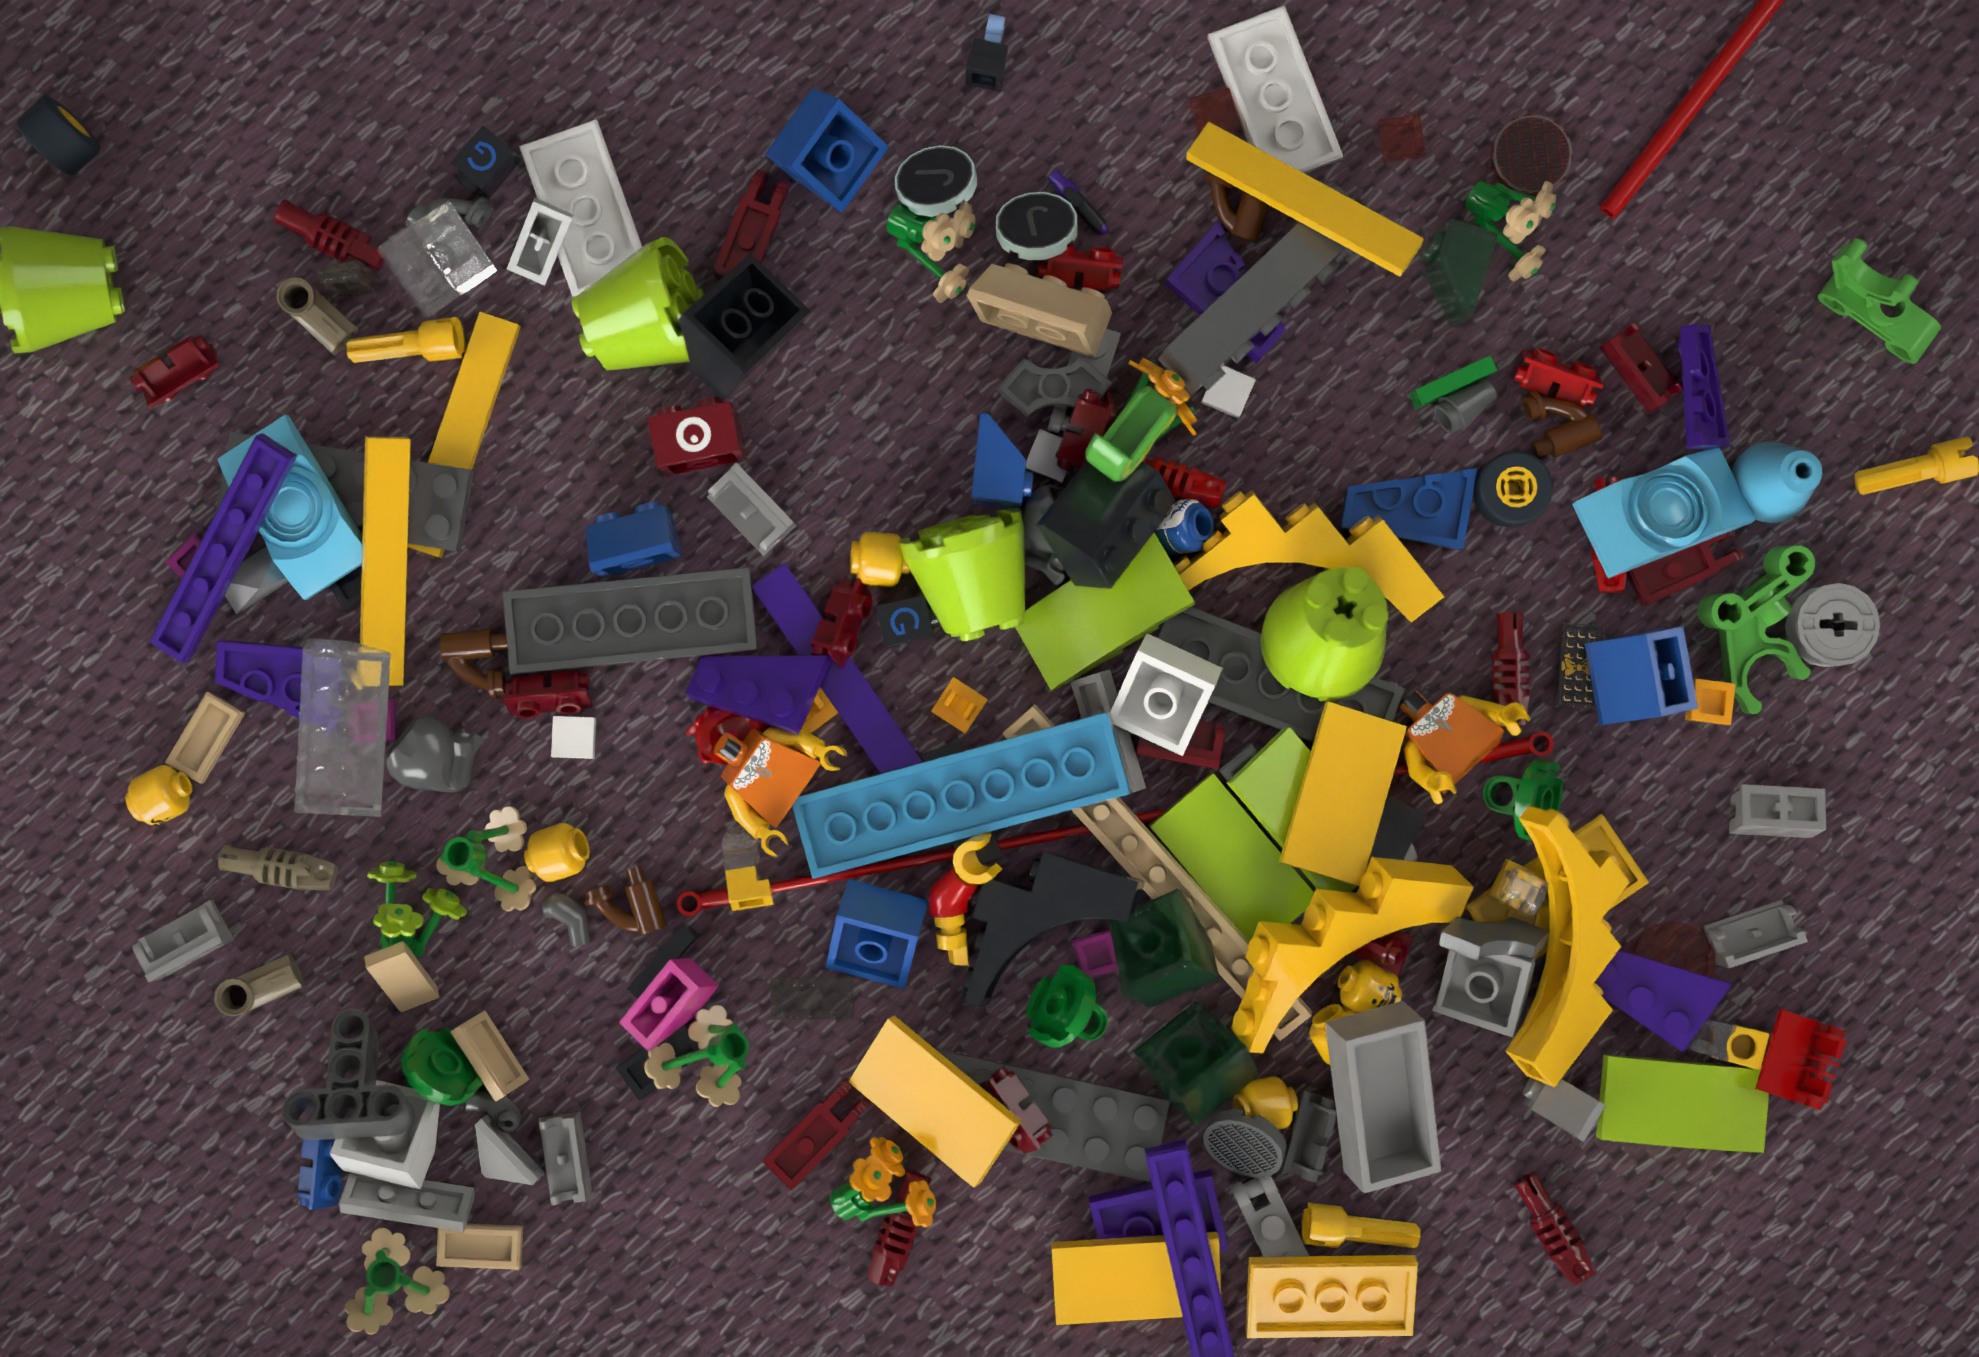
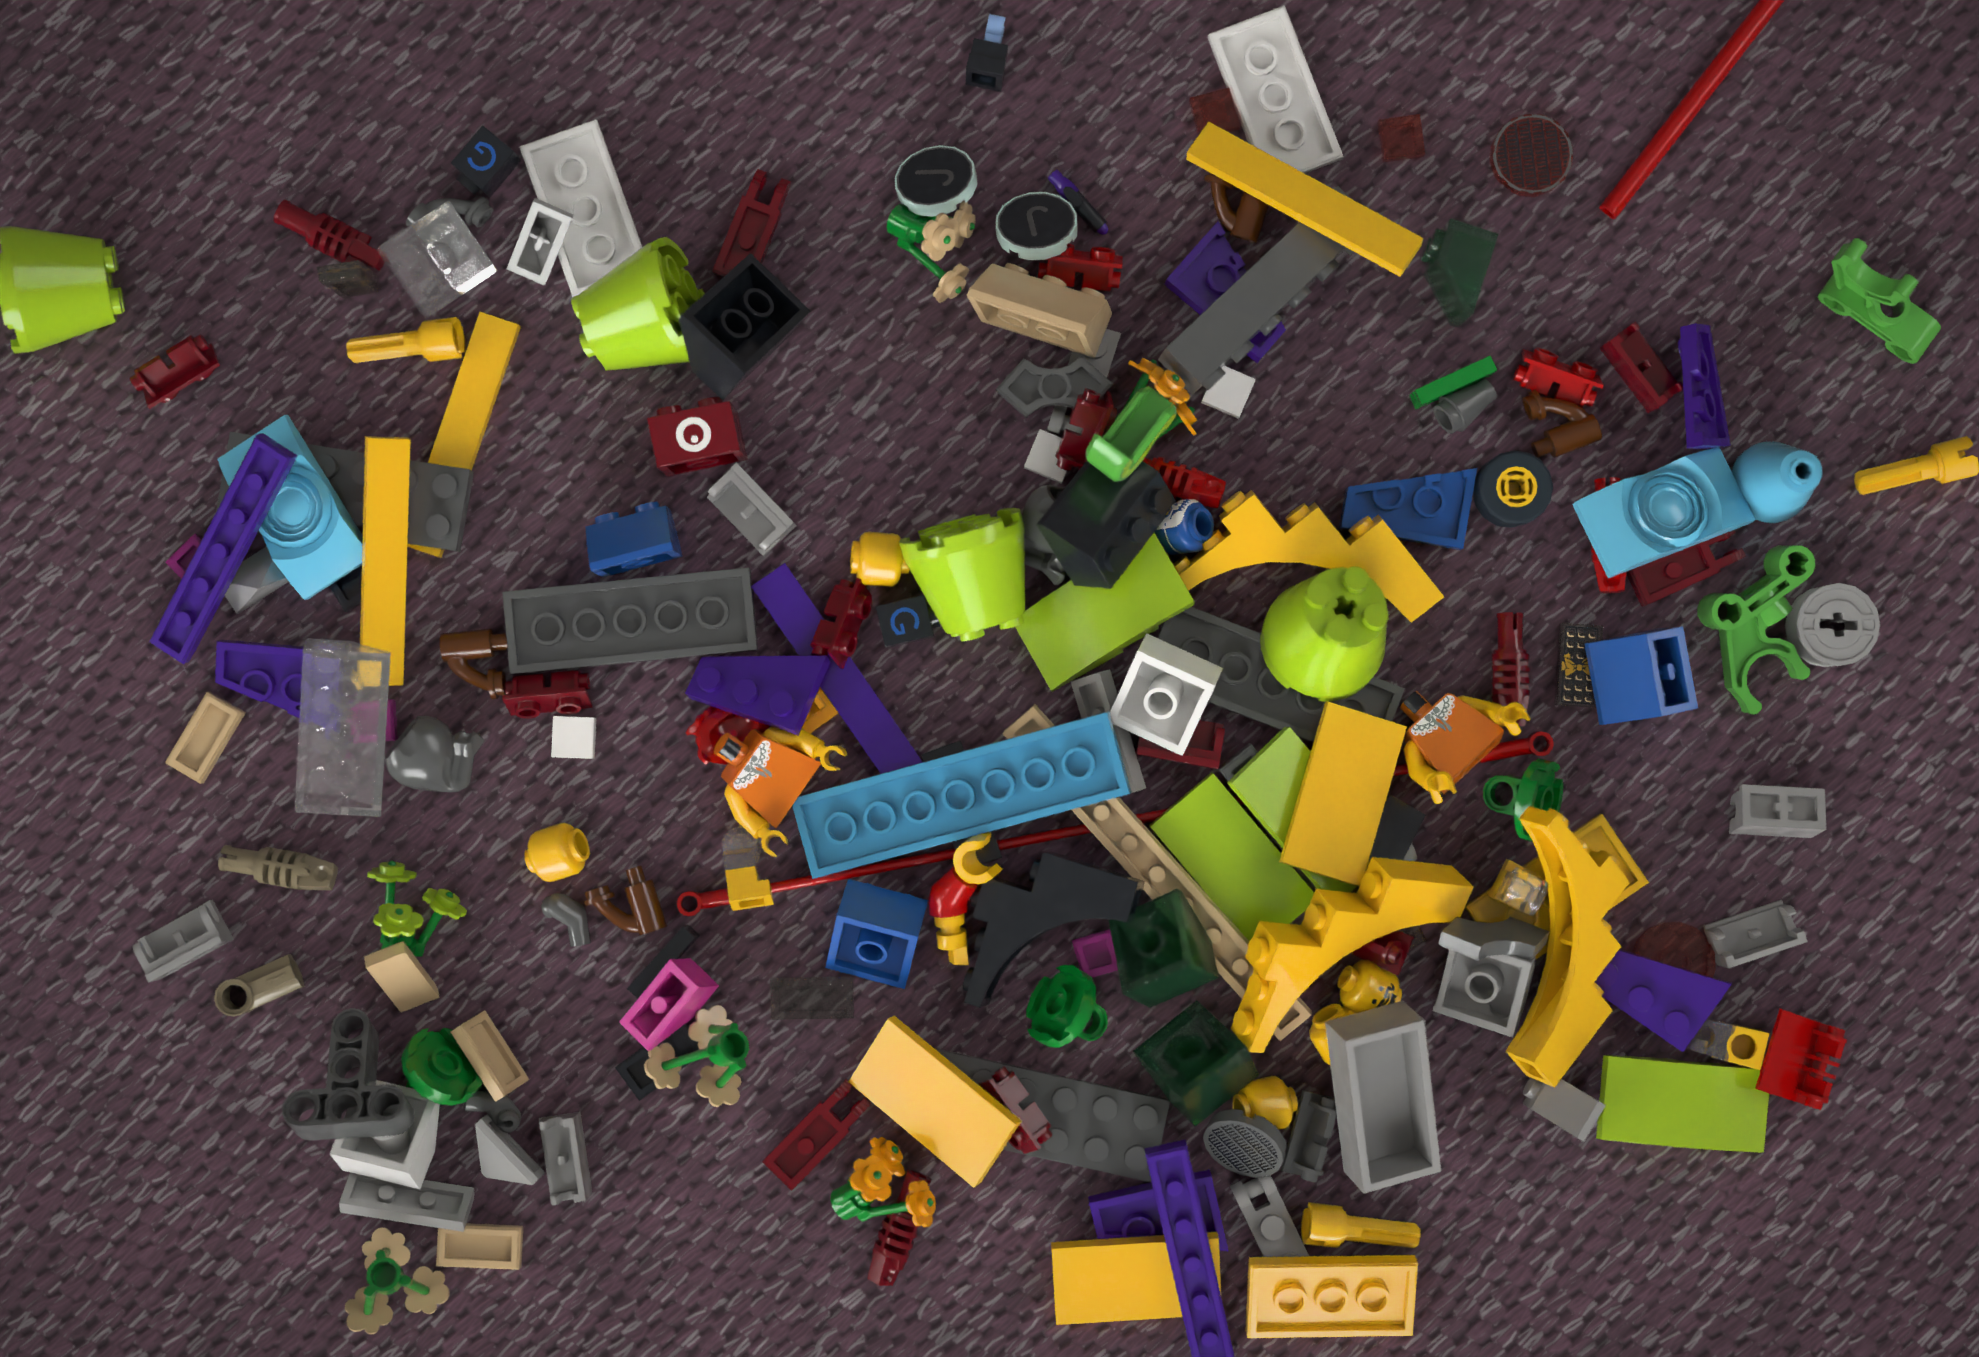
black wheel [16,95,101,176] -> none
yellow head [125,765,192,826] -> none
dark tan piece [276,277,359,355] -> none
blue hinge [297,1139,342,1210] -> none
plant [436,806,537,912] -> none
blue slope [765,88,889,213] -> none
light orange tile [931,677,988,734] -> none
blue slope [971,413,1033,511] -> none
plant [1465,180,1556,282] -> none
dark red hinge [1512,1171,1596,1285] -> none
light orange tile [1685,679,1736,725] -> none

